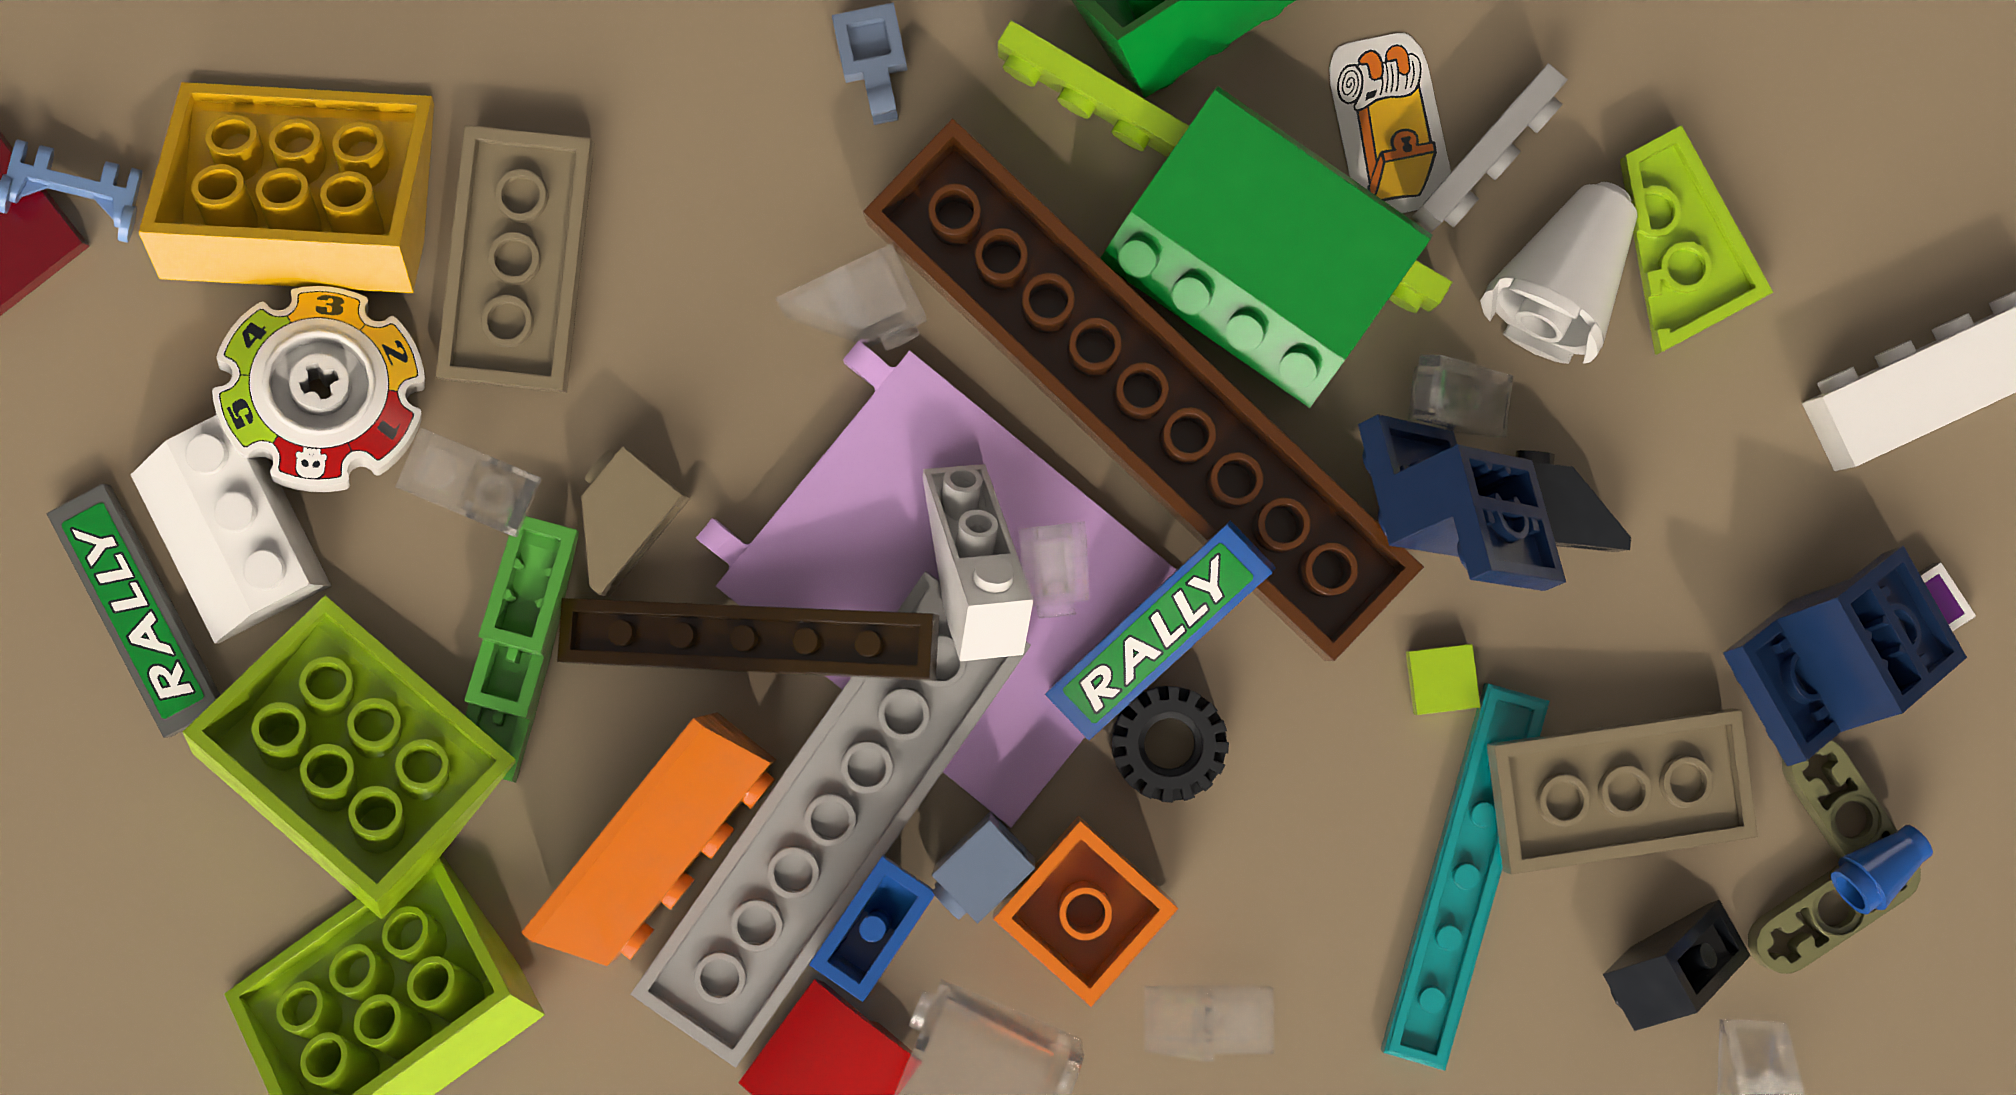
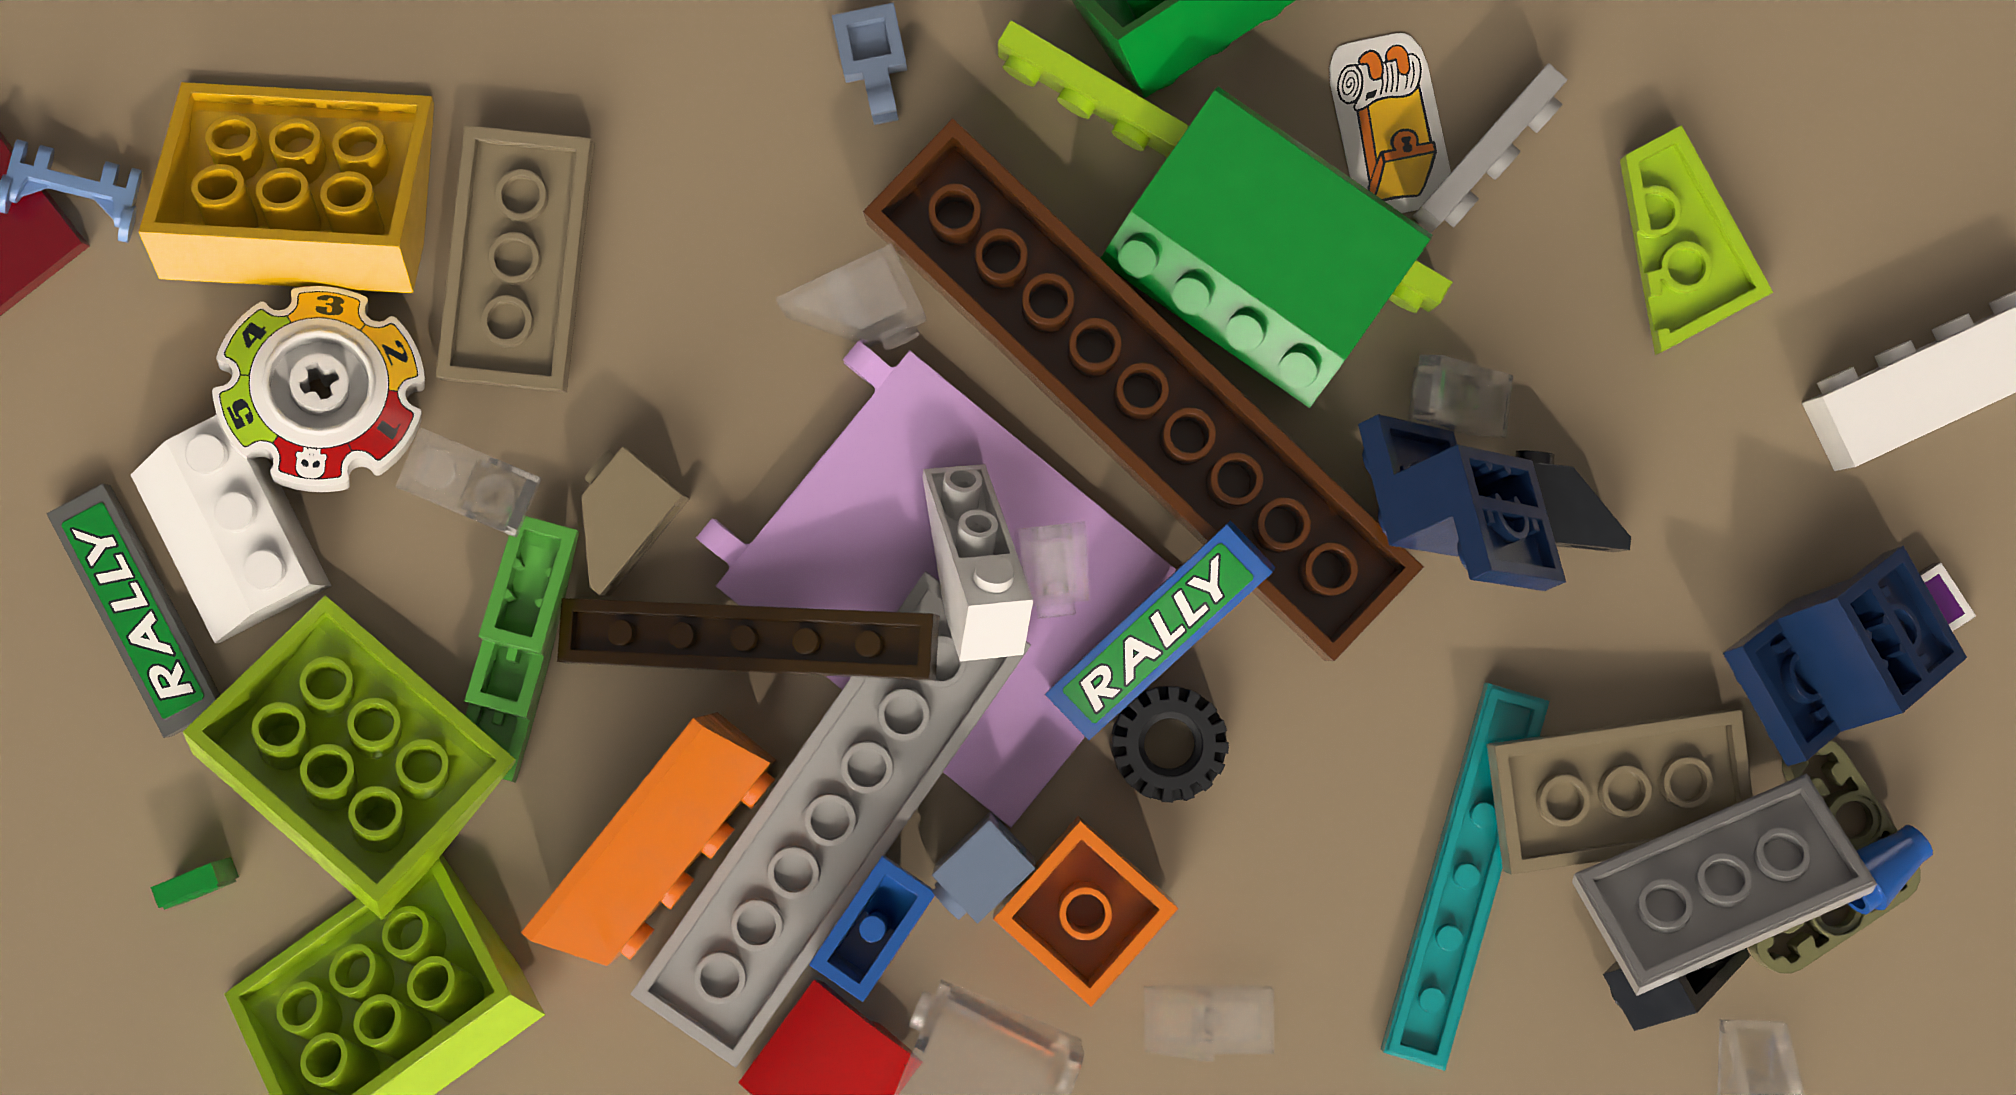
lime tile [1406,644,1480,715] -> none
white cone [1480,182,1638,364] -> none
none -> green tile [150,857,239,910]
none -> light grey tile [1572,773,1877,996]

